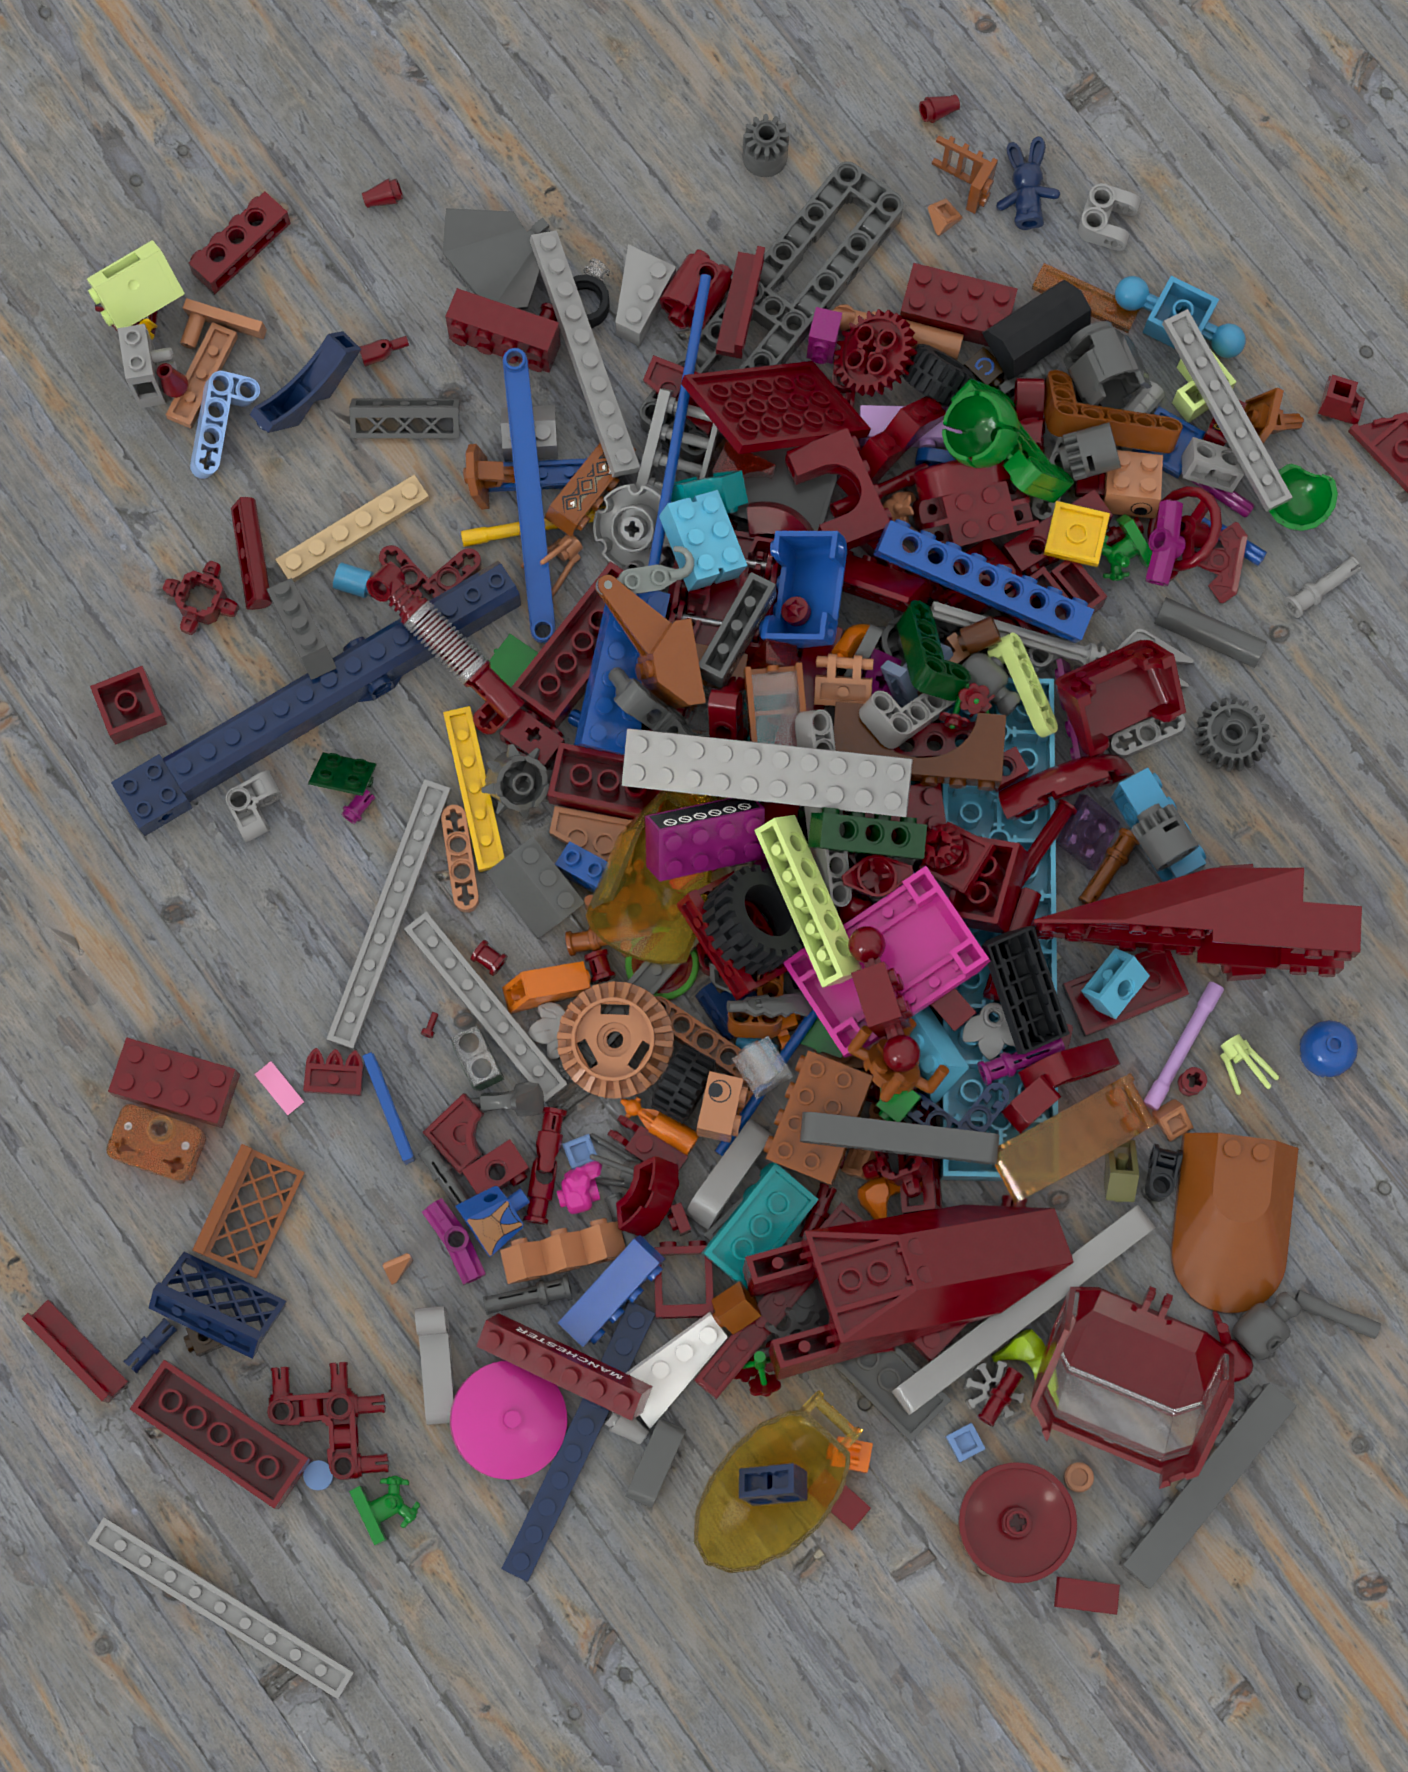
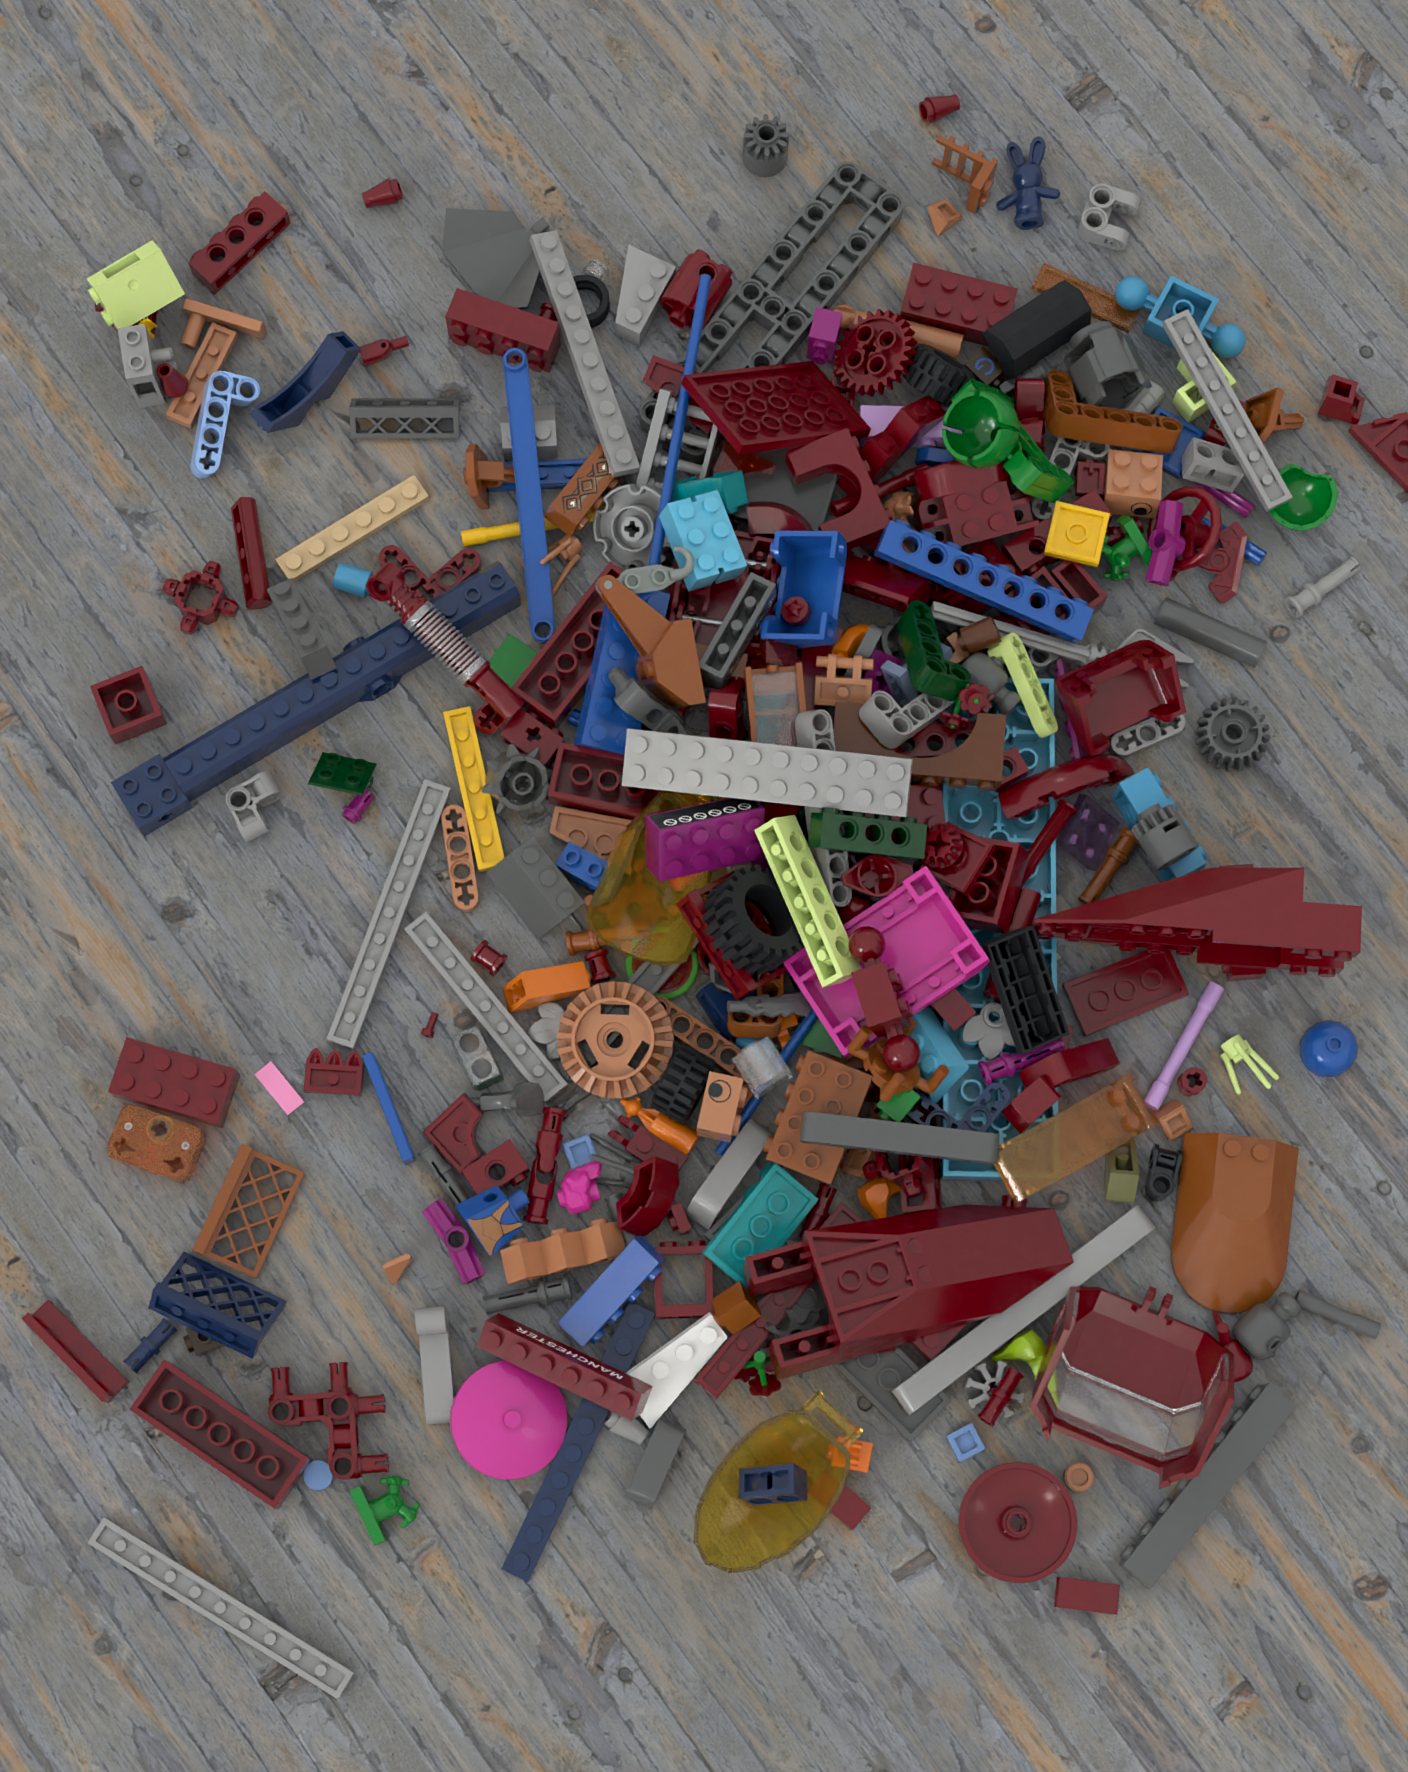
dark red fence [715,246,765,359] -> none
dark grey gear [1059,422,1121,481] -> none
medium azure brick [1081,948,1150,1019] -> none

